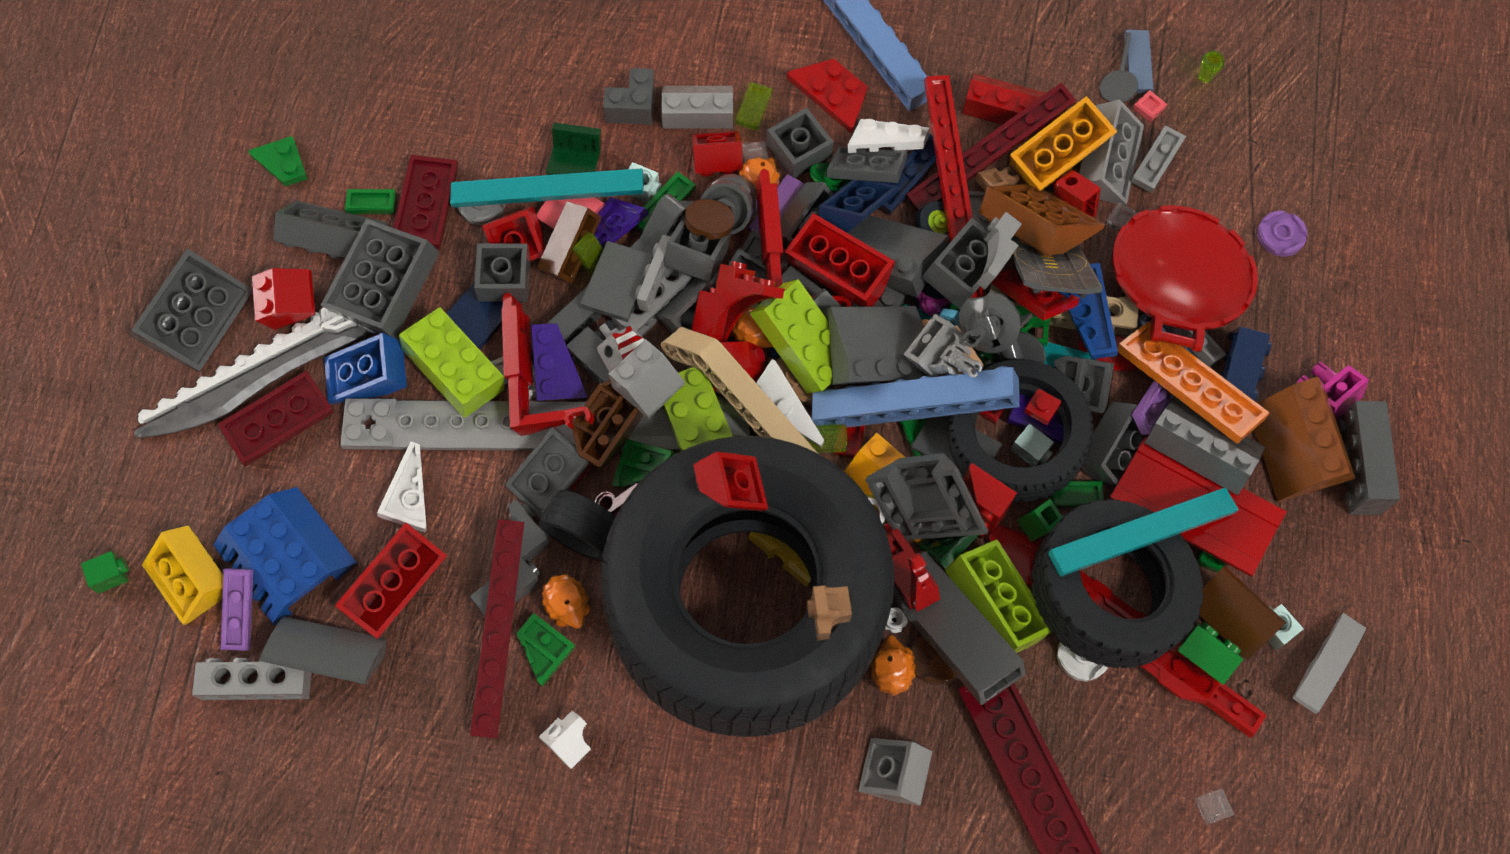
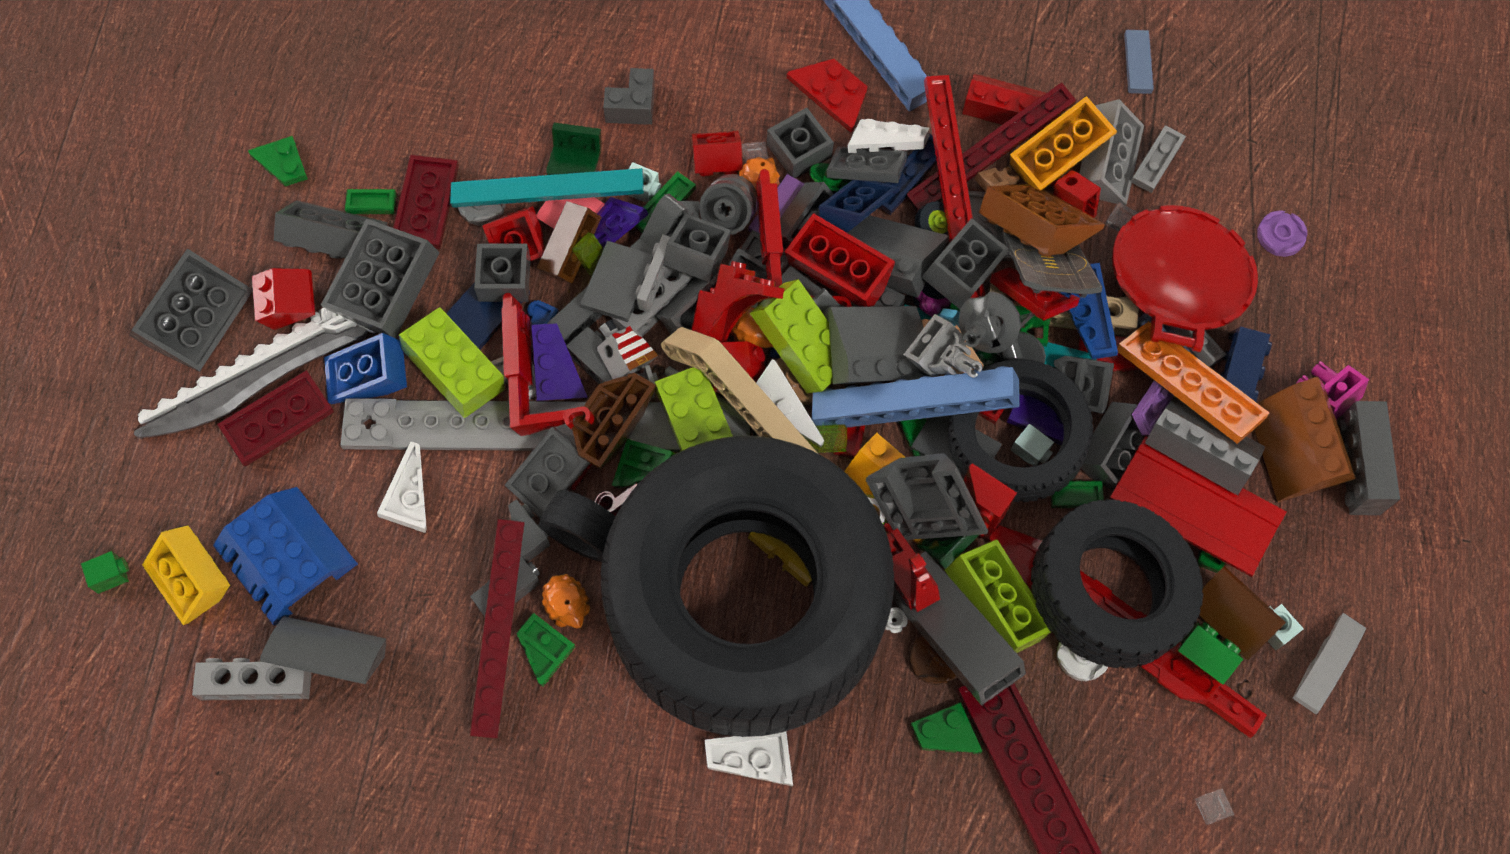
medium lavender tile [221,568,253,651] -> none
red slope [334,522,447,639] -> none
white brick [539,711,591,769] -> none
light grey slope [608,339,685,419] -> none
light grey slope [662,86,733,129] -> none
reddish brown tile [684,199,735,240] -> none
red slope [693,451,768,511] -> none
clear neon green tile [735,82,772,131] -> none
medium nougat brick [807,585,852,640] -> none
light grey slope [858,738,932,805] -> none
orange animal [870,635,916,696] -> none
light grey slope [977,212,1022,290] -> none
green brick [1016,499,1063,542] -> none
red plate [1024,388,1061,425] -> none
teal tile [1048,487,1239,577] -> none
dark grey piece [1100,32,1138,103] -> none
coral tile [1133,90,1167,123] -> none
clear neon green cone [1199,51,1225,83] -> none
none -> blue tile [528,300,559,325]
none -> white wing [705,731,793,786]
none -> green wing [910,703,982,754]

